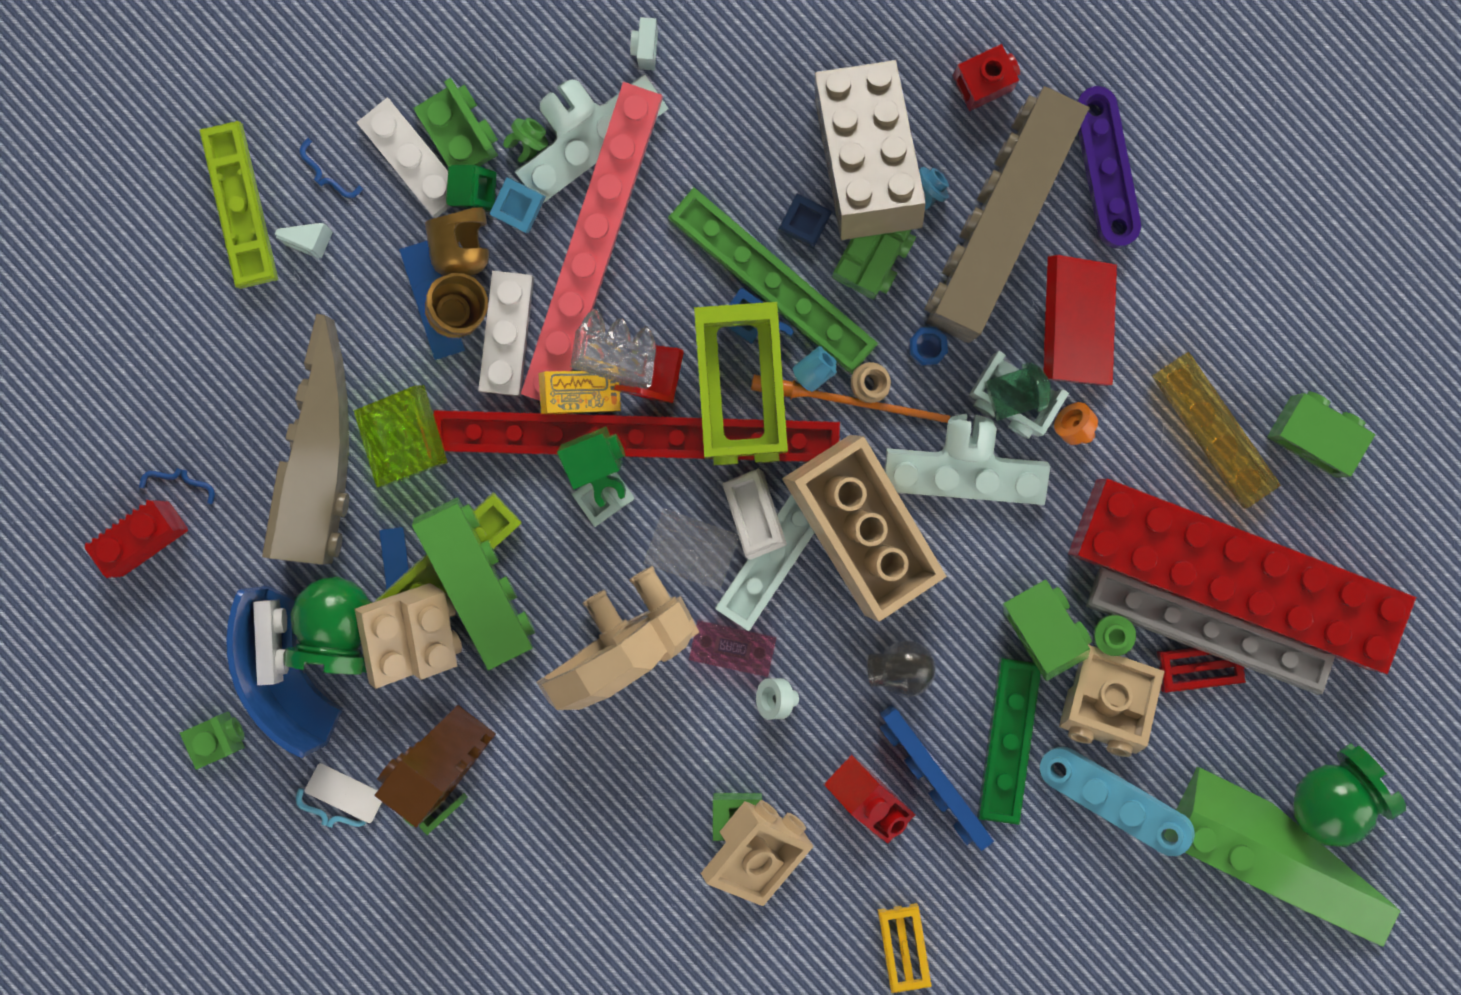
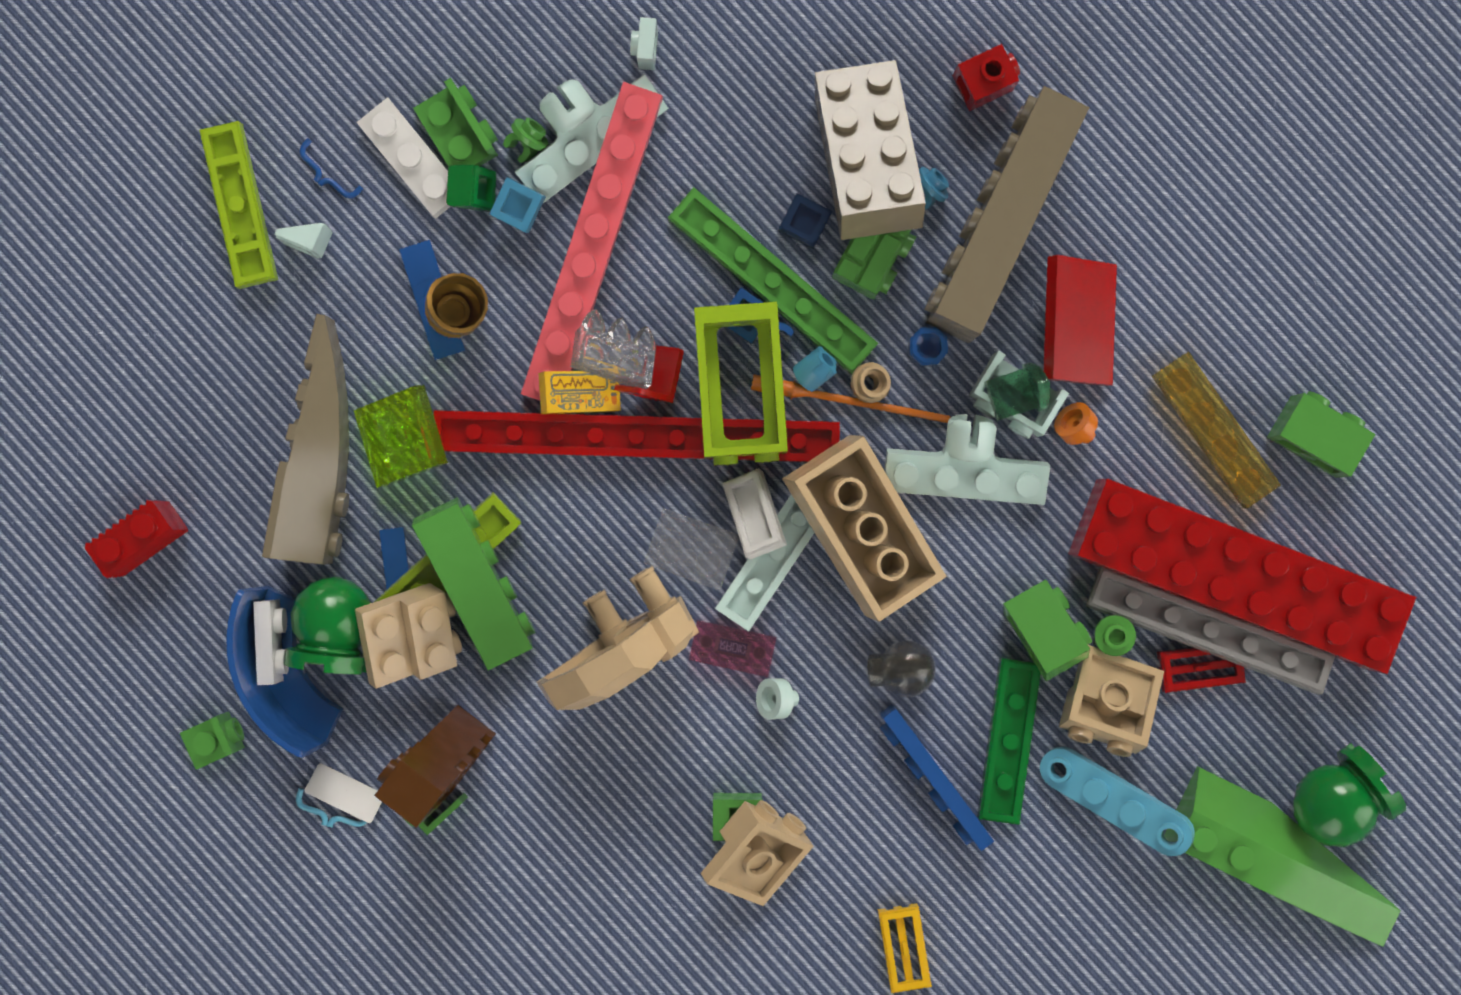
blue piece [139,468,215,504] -> none
pearl gold helmet [425,208,489,276] -> none
white plate [478,271,534,397] -> none
green brick [557,426,626,507] -> none
light aqua slope [571,472,634,527] -> none
red slope [824,755,916,844] -> none
dark purple plate [1077,86,1141,248] -> none

